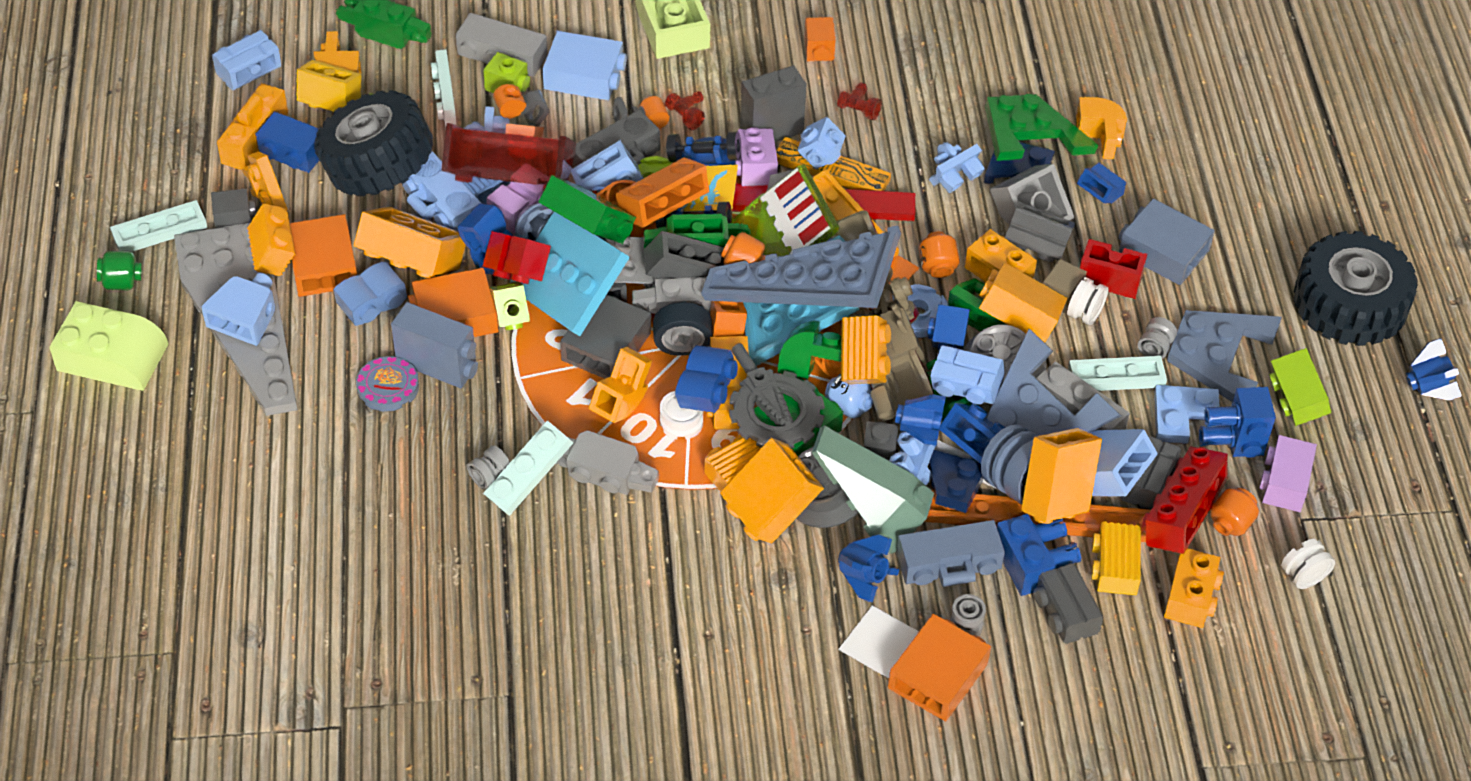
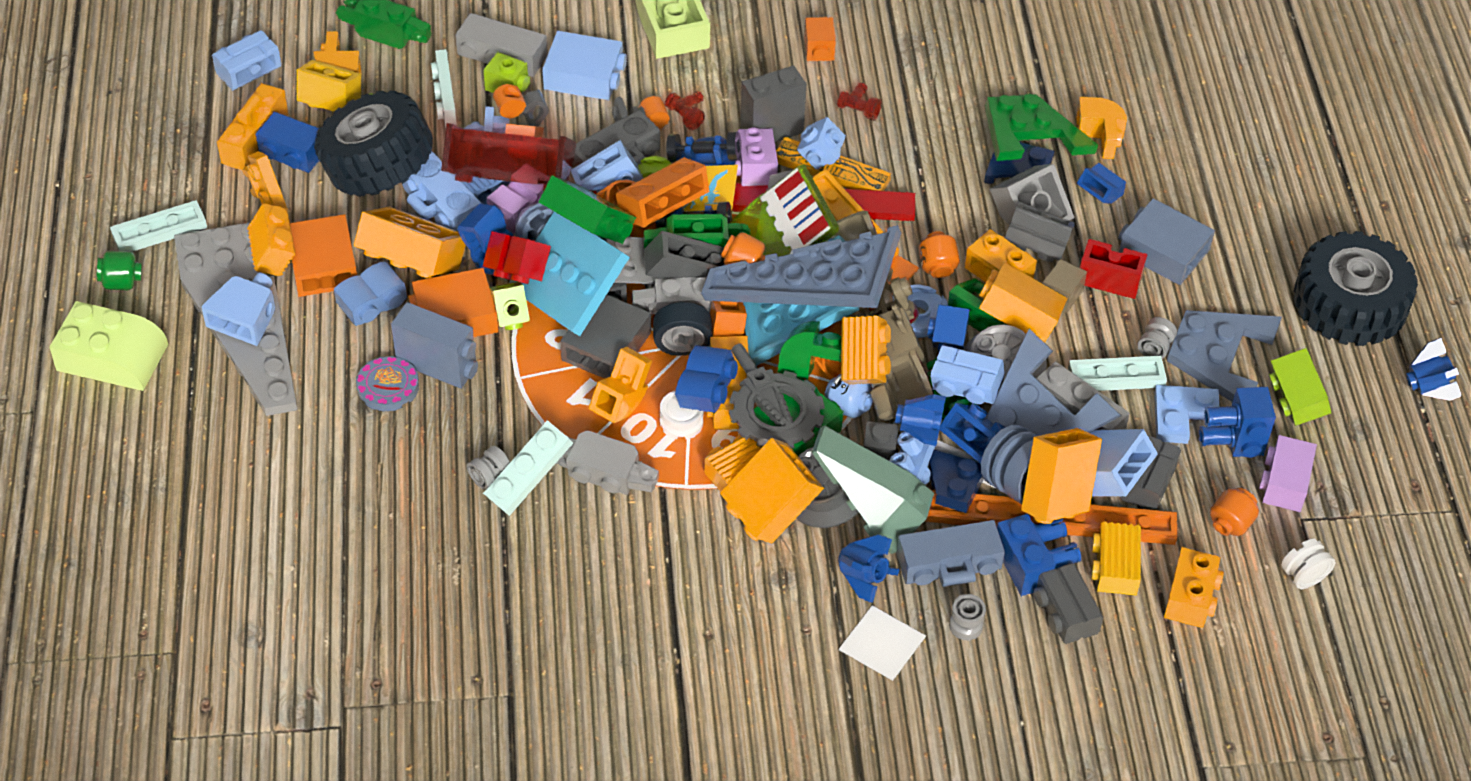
dark grey brick [211,188,257,228] -> none
orange brick [888,614,991,722] -> none
light blue hips [929,142,985,193] -> none
white wheel [1067,277,1109,325] -> none
red brick [1142,446,1228,554] -> none

